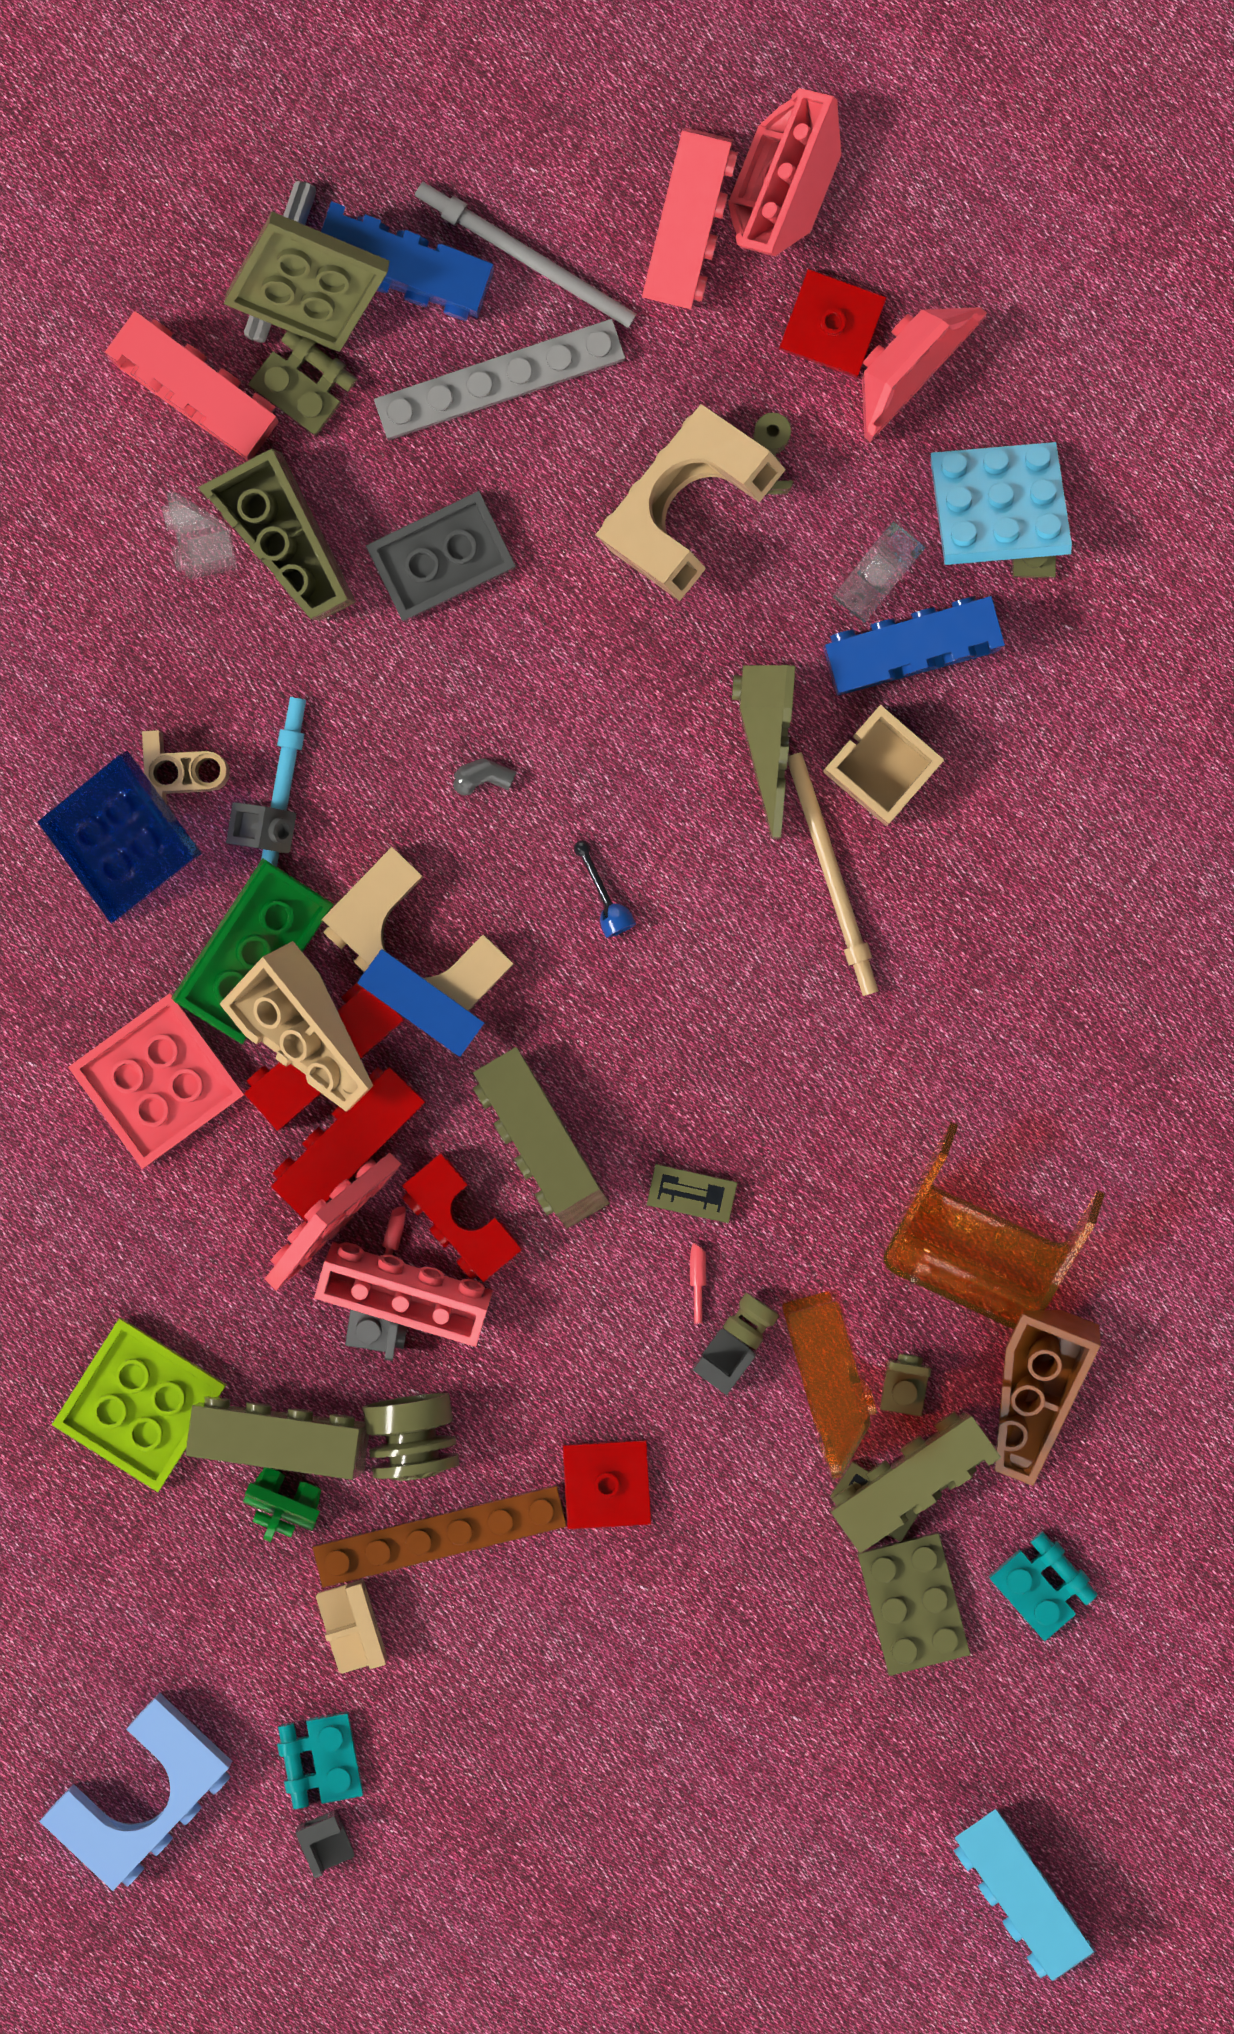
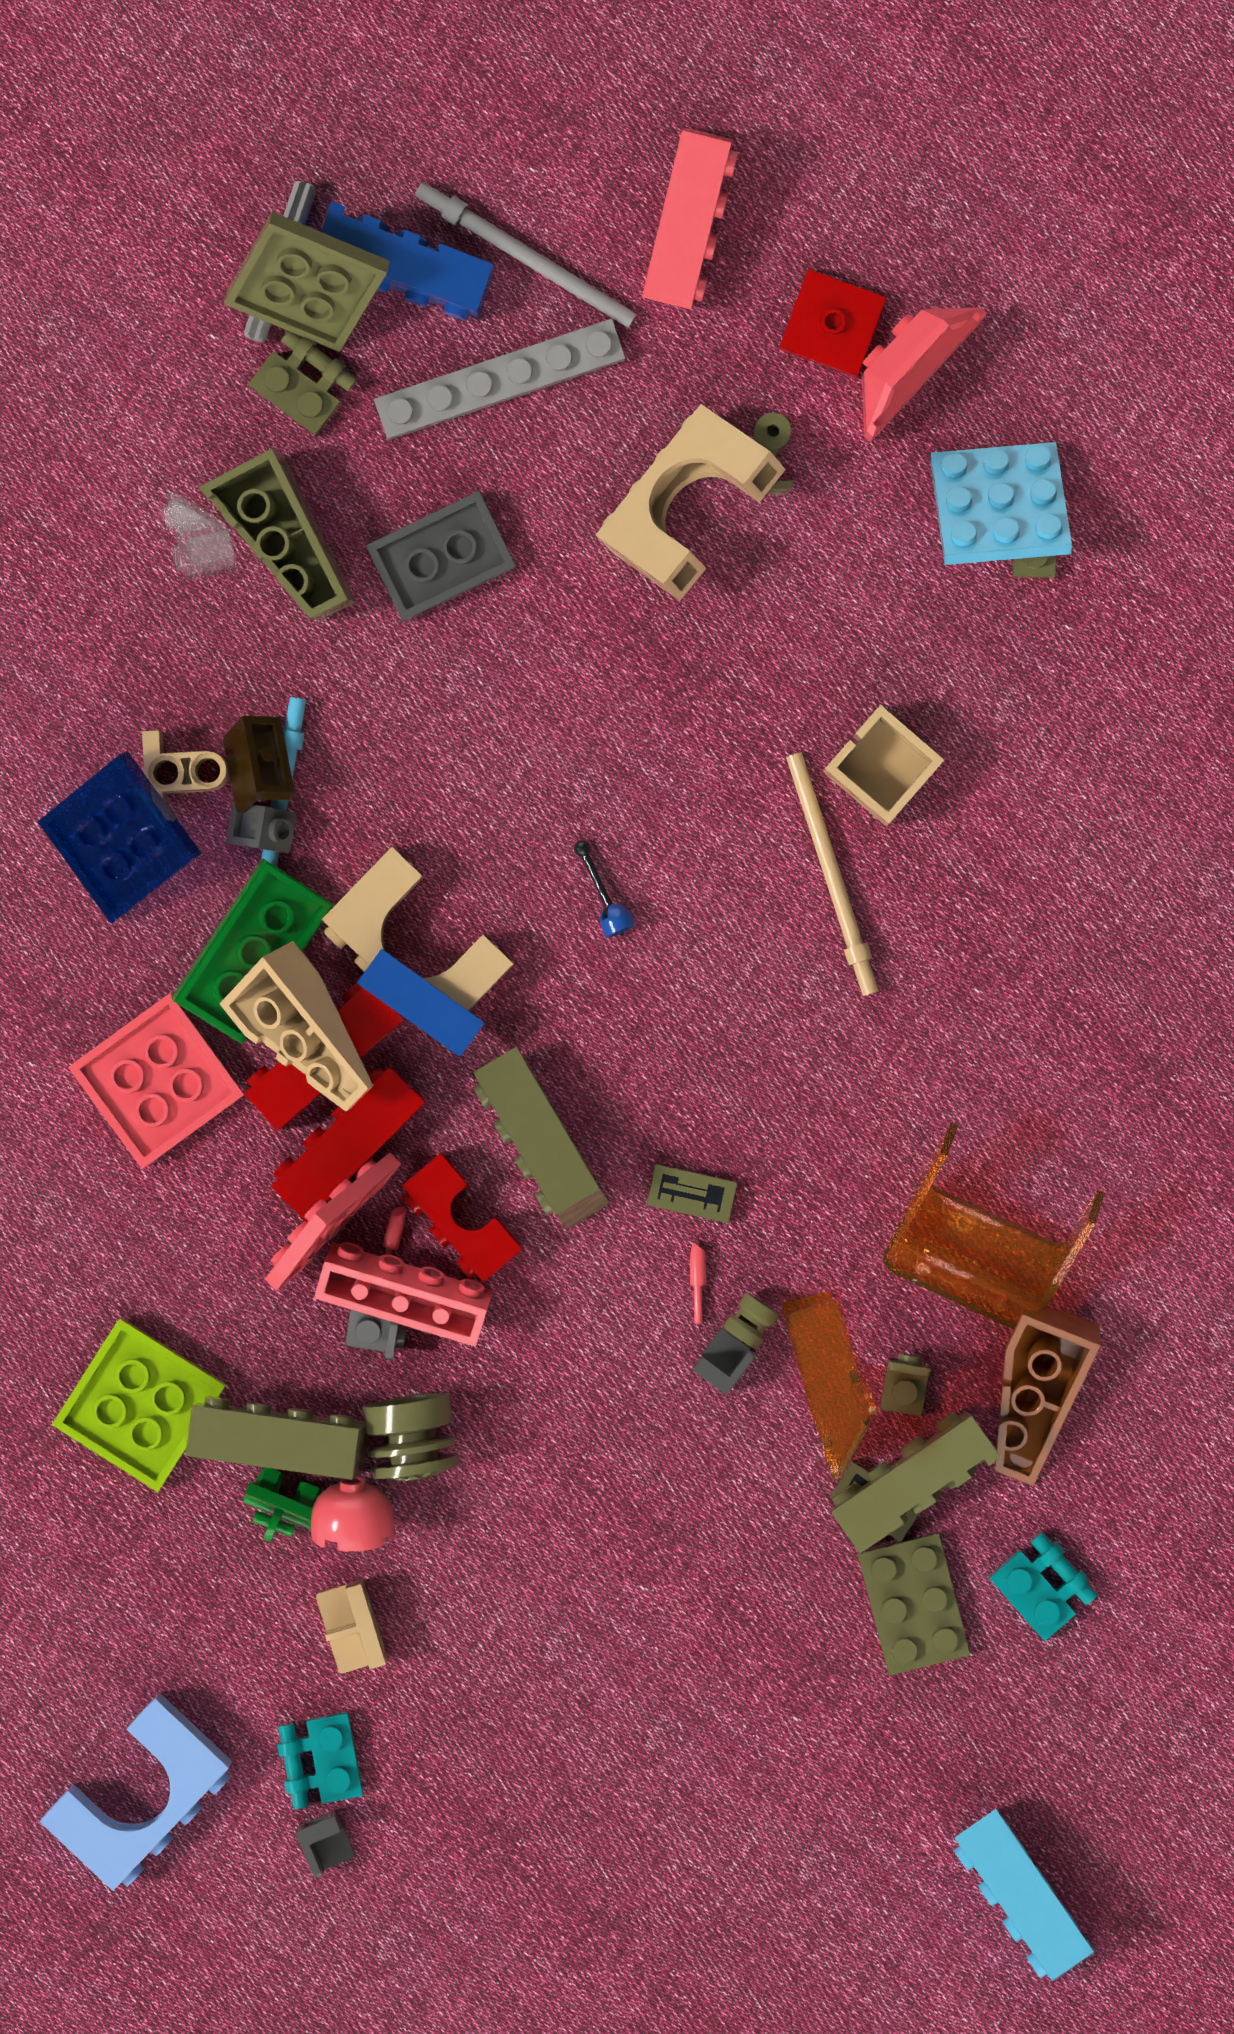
coral wedge [105,311,279,461] -> none
dark orange plate [312,1484,567,1588] -> none
dark grey arm [453,758,517,796] -> none
red plate [563,1439,651,1529] -> none
coral wedge [728,88,842,257] -> none
olive wedge [732,665,795,839] -> none
blue wedge [823,596,1005,697] -> none
clear slope [833,521,926,623] -> none
none -> dark brown panel [223,716,295,812]
none -> coral cylinder [311,1477,395,1552]

